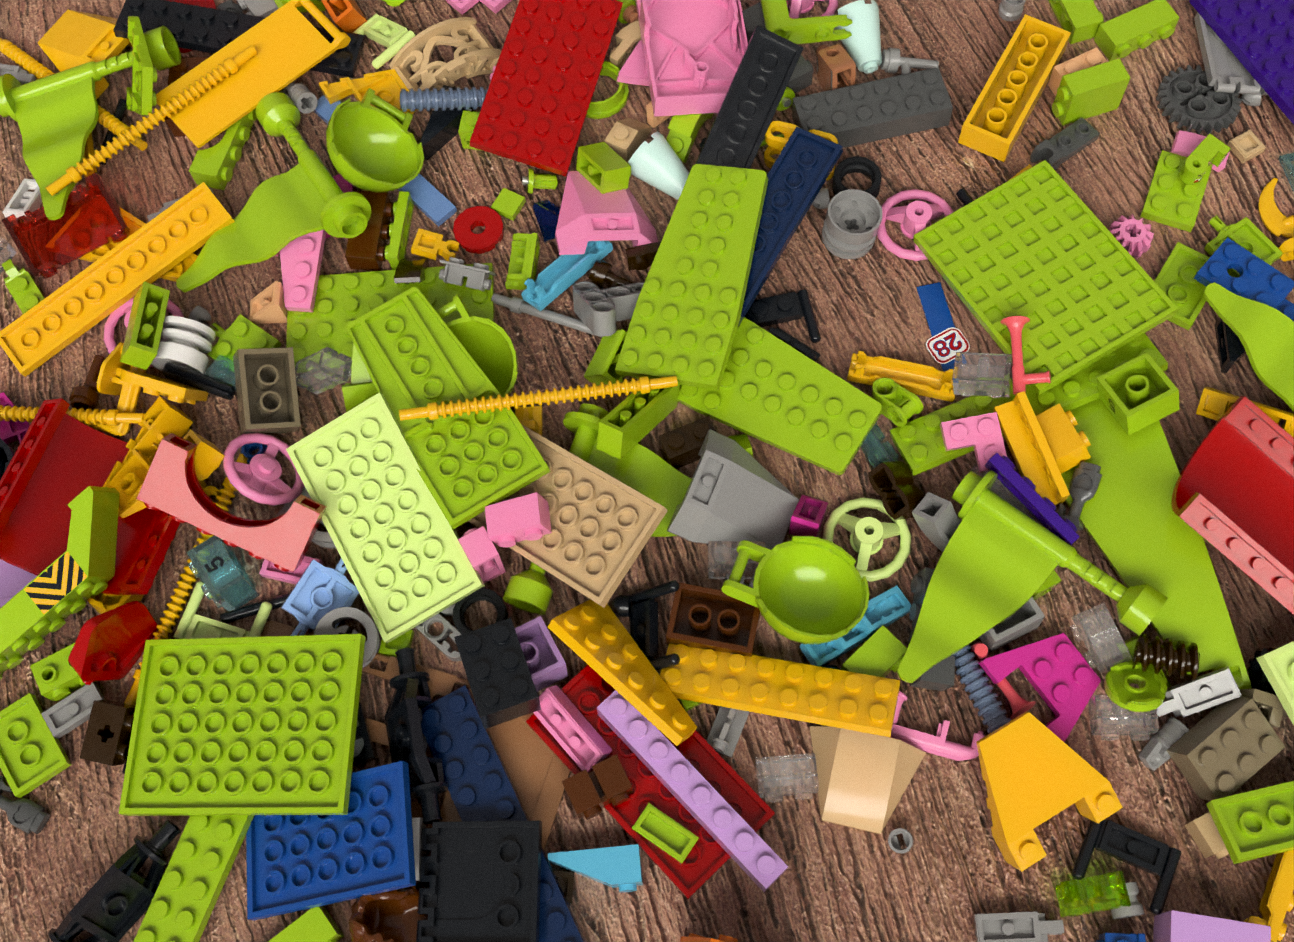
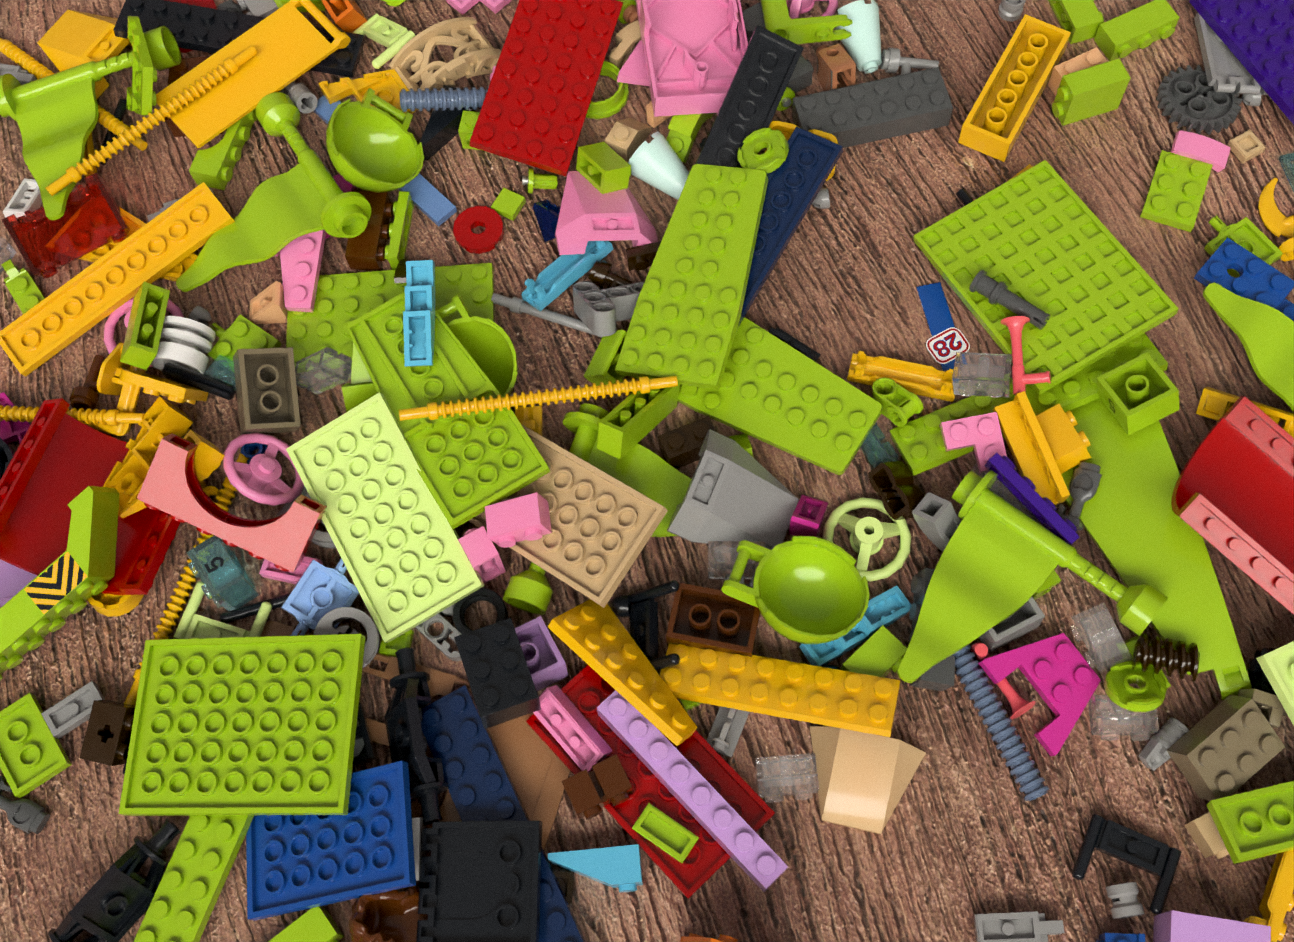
lime brick [30,643,97,702] -> none
red animal [68,601,158,685] -> none
yellow plate [411,228,459,261] -> none
light grey hinge [439,257,496,292] -> none
lime hinge [505,233,540,290] -> none
black plate [745,290,821,343] -> none
light grey wheel [822,189,882,259] -> none
black tyre [832,156,882,198] -> none
bright pink piece [877,189,954,261] -> none
bright pink piece [885,691,985,761] -> none
light grey hinge [888,828,914,854] -> none
yellow wedge [976,711,1123,872] -> none
dark grey plate [1030,117,1100,170] -> none
clear neon green hinge [1056,871,1131,917] -> none
bright pink gear [1109,214,1154,259] -> none
lime plate [1155,242,1210,331] -> none
hinge [1155,666,1242,717] -> none
lime leg [1179,133,1231,185] -> none
black slope [1215,318,1246,373] -> none
none -> medium azure slope [403,260,435,367]
none -> lime tile [737,128,789,174]
none -> dark grey pin [969,270,1051,330]

